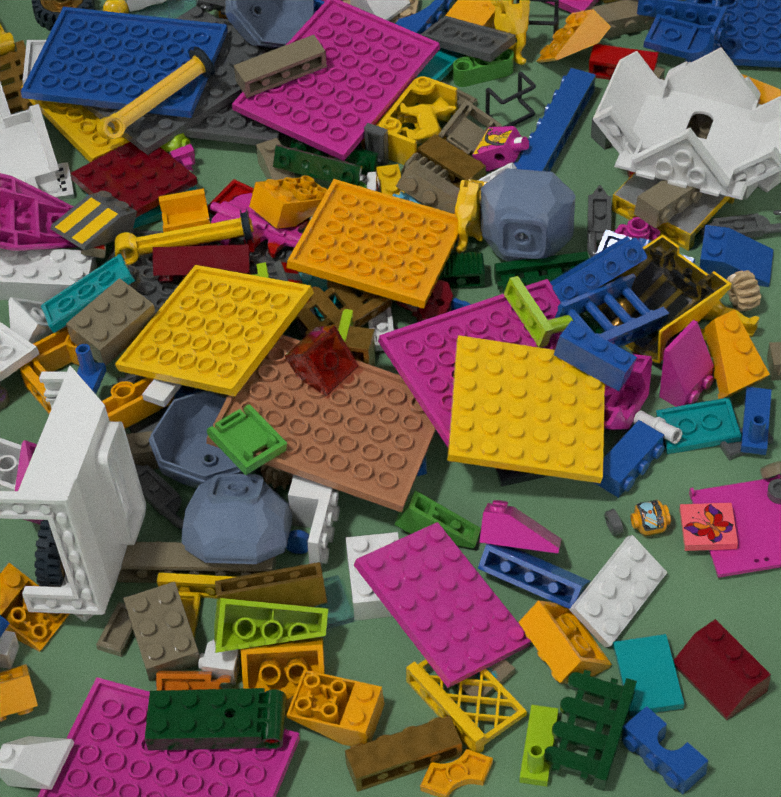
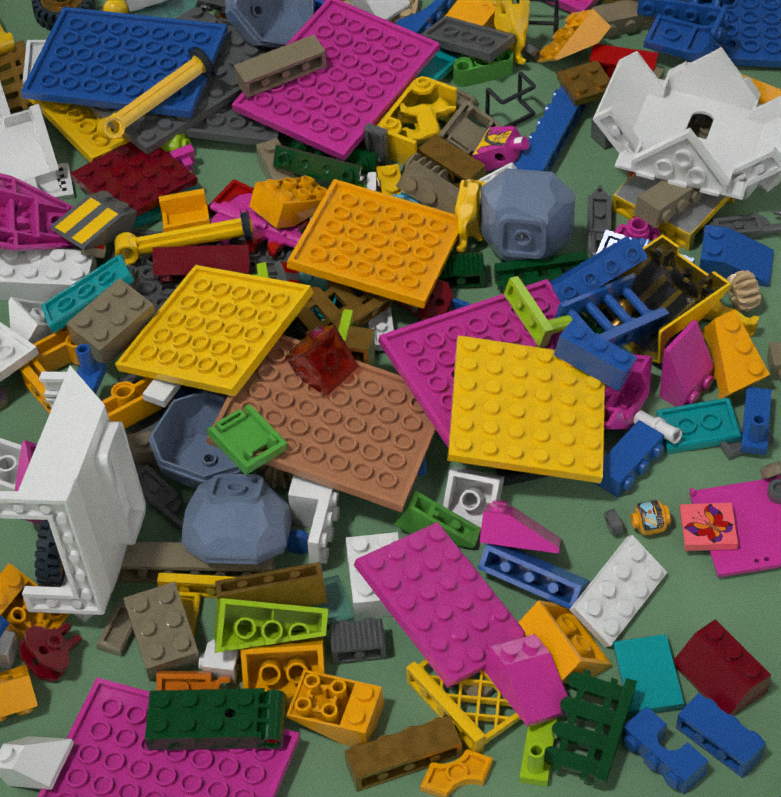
none -> dark red hinge [19,622,83,682]
none -> dark grey brick [329,618,386,664]
none -> white slope [443,466,504,528]
none -> dark pink slope [483,634,568,727]
none -> dark grey tile [522,42,540,59]
none -> pearl gold plate [557,60,610,106]
none -> blue brick [676,693,766,778]

